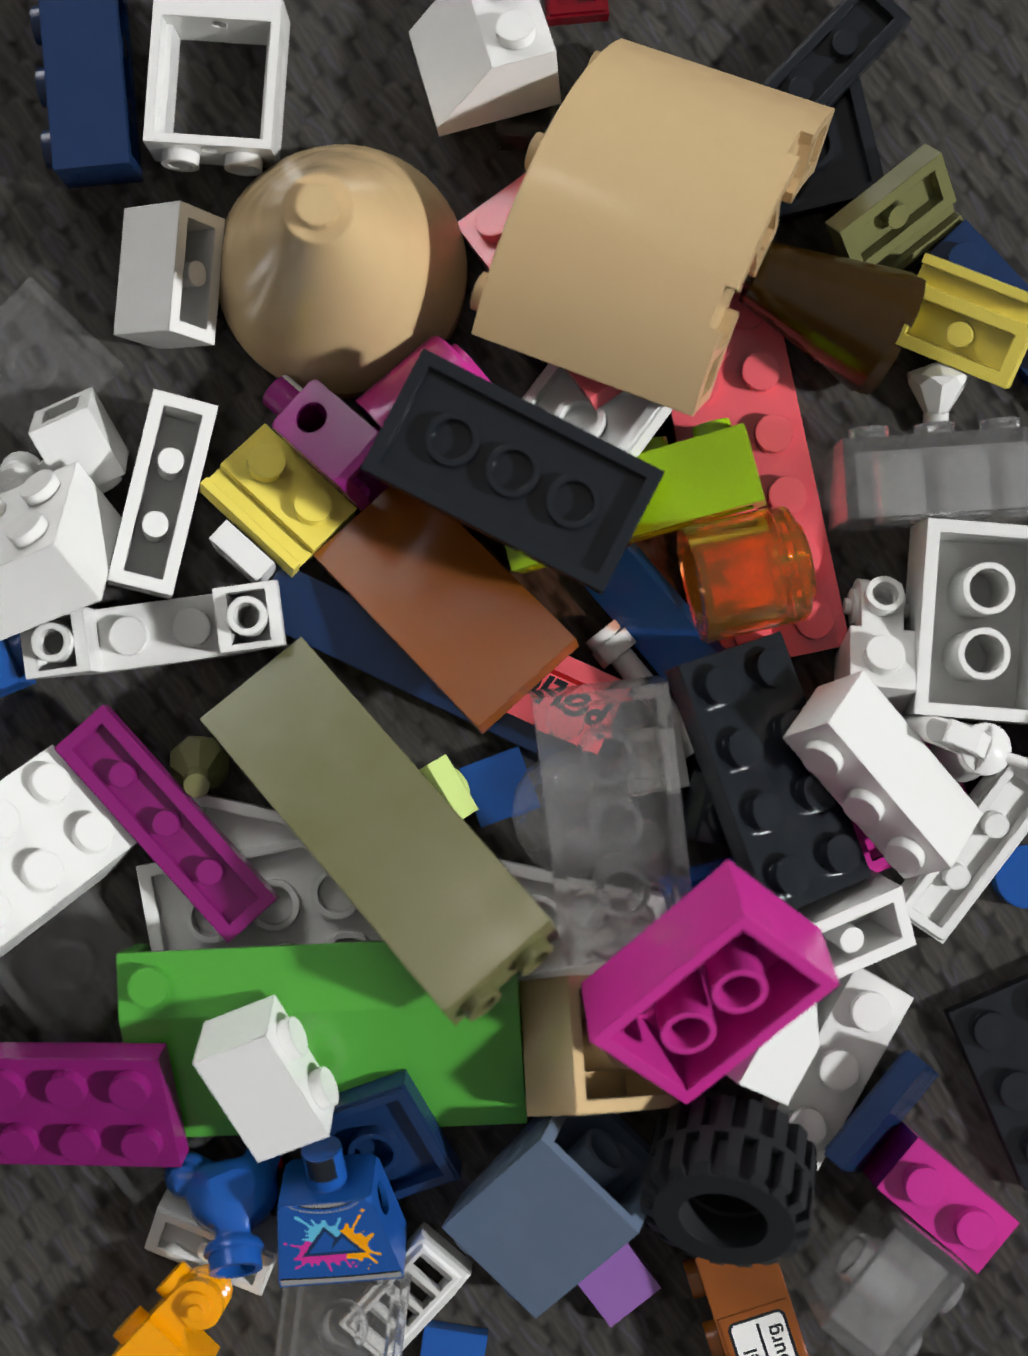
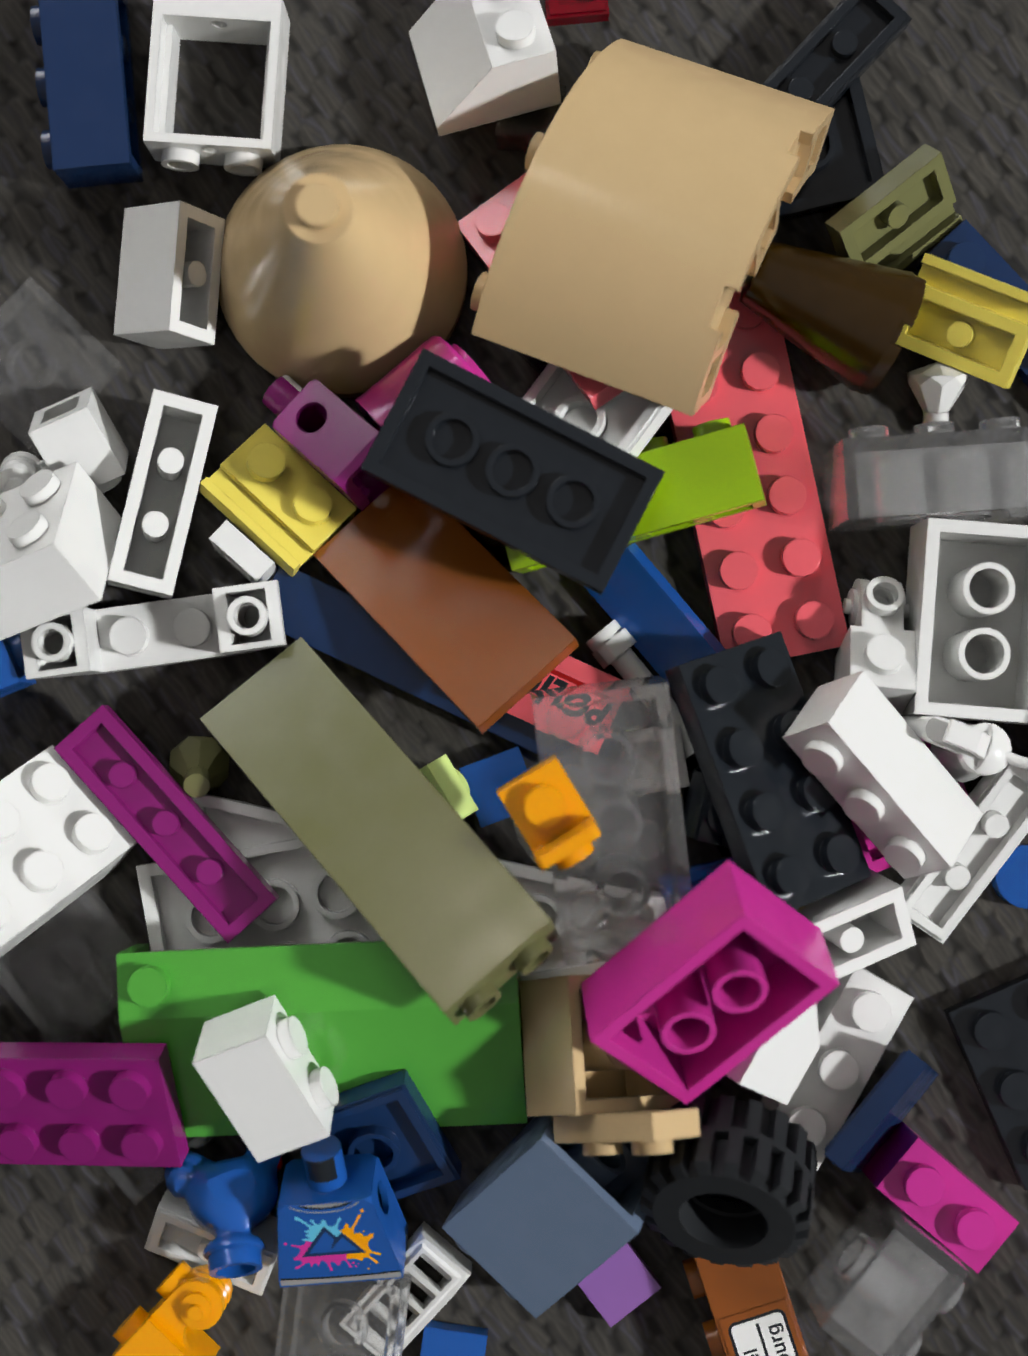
clear orange piece [677,505,816,643] -> none
none -> light orange bracket [496,754,602,871]
none -> tan plate [553,1108,701,1156]

